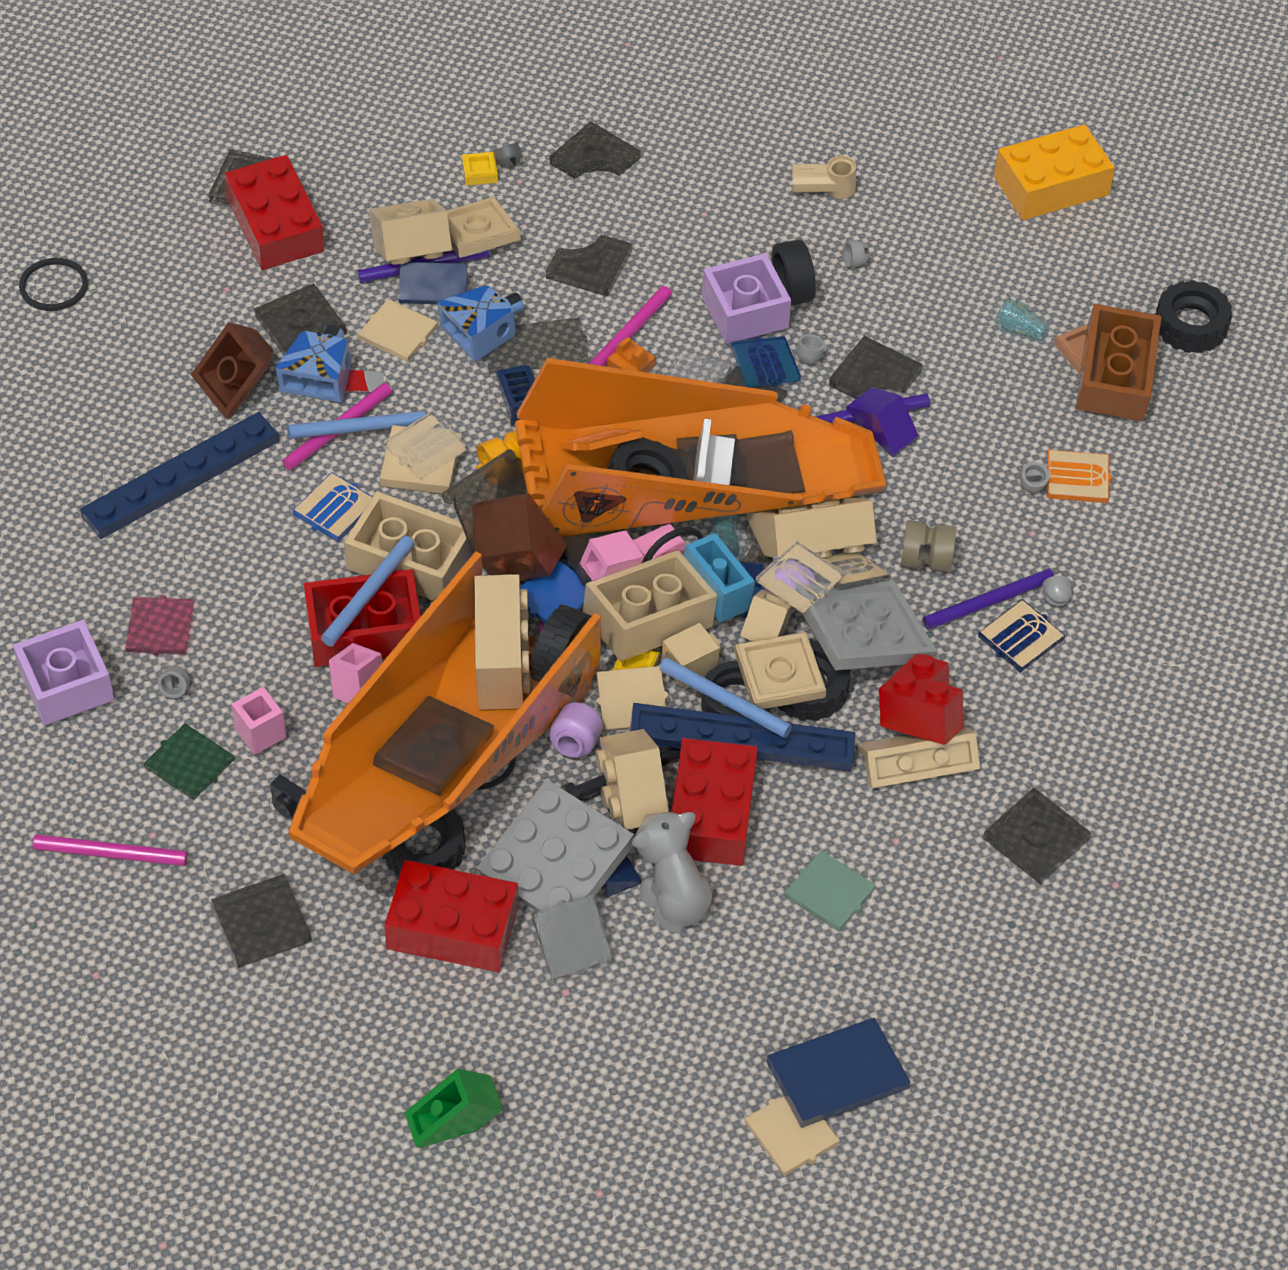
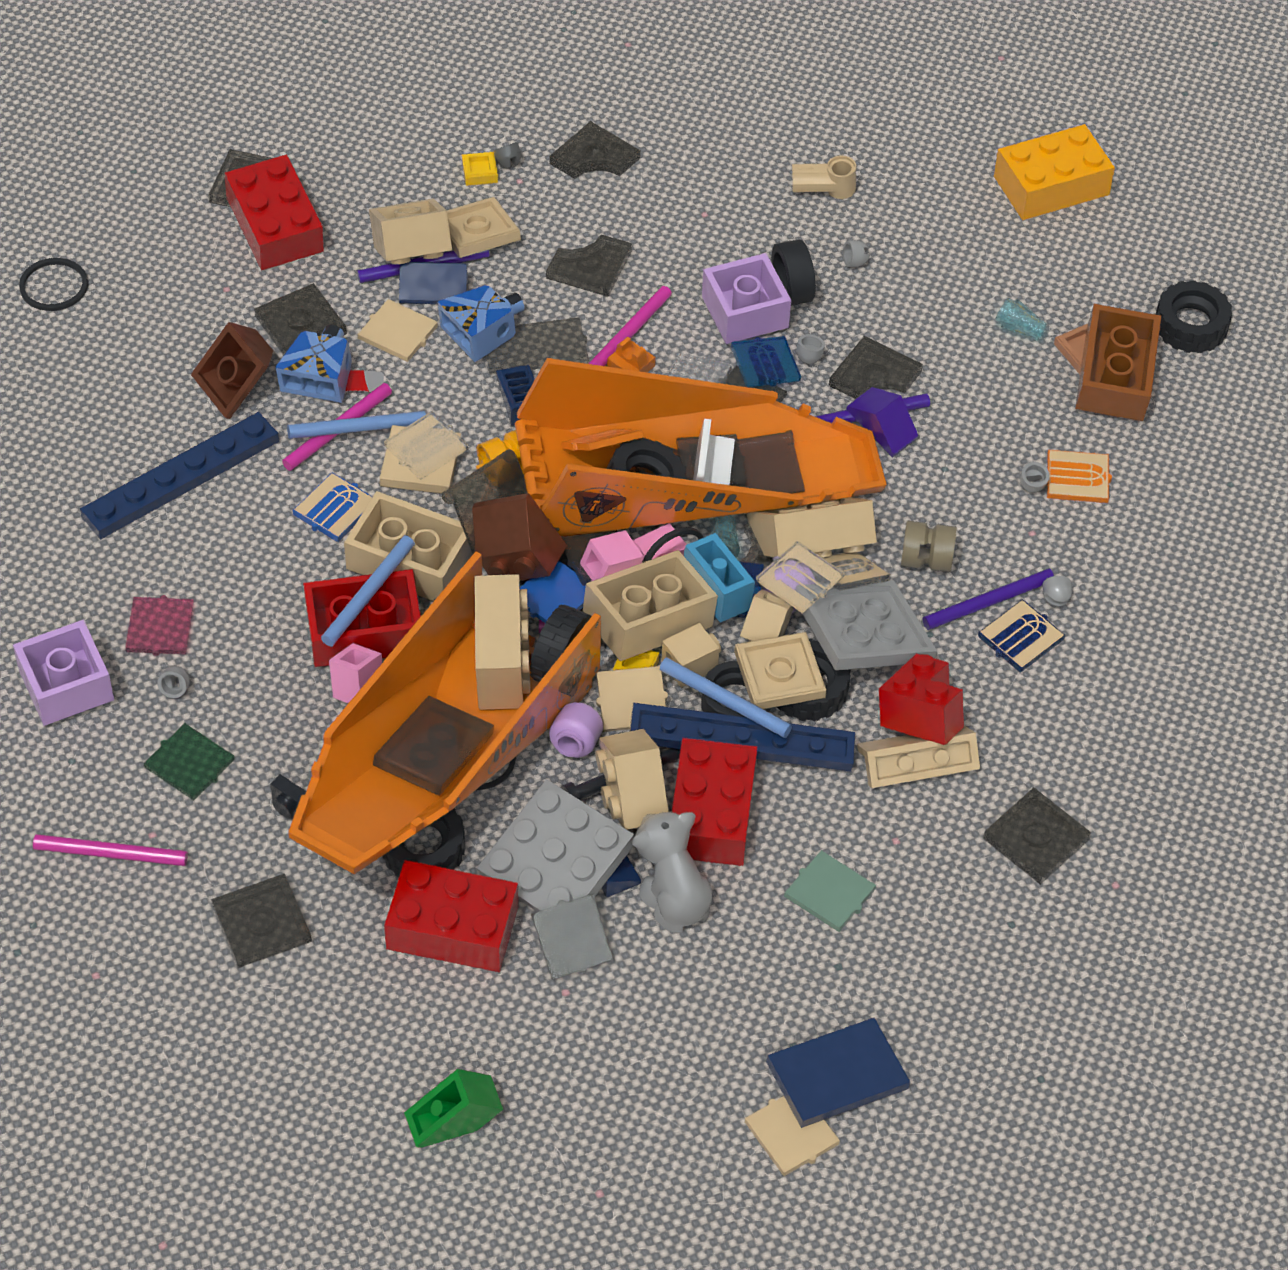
bright pink brick [231,687,286,755] -> none

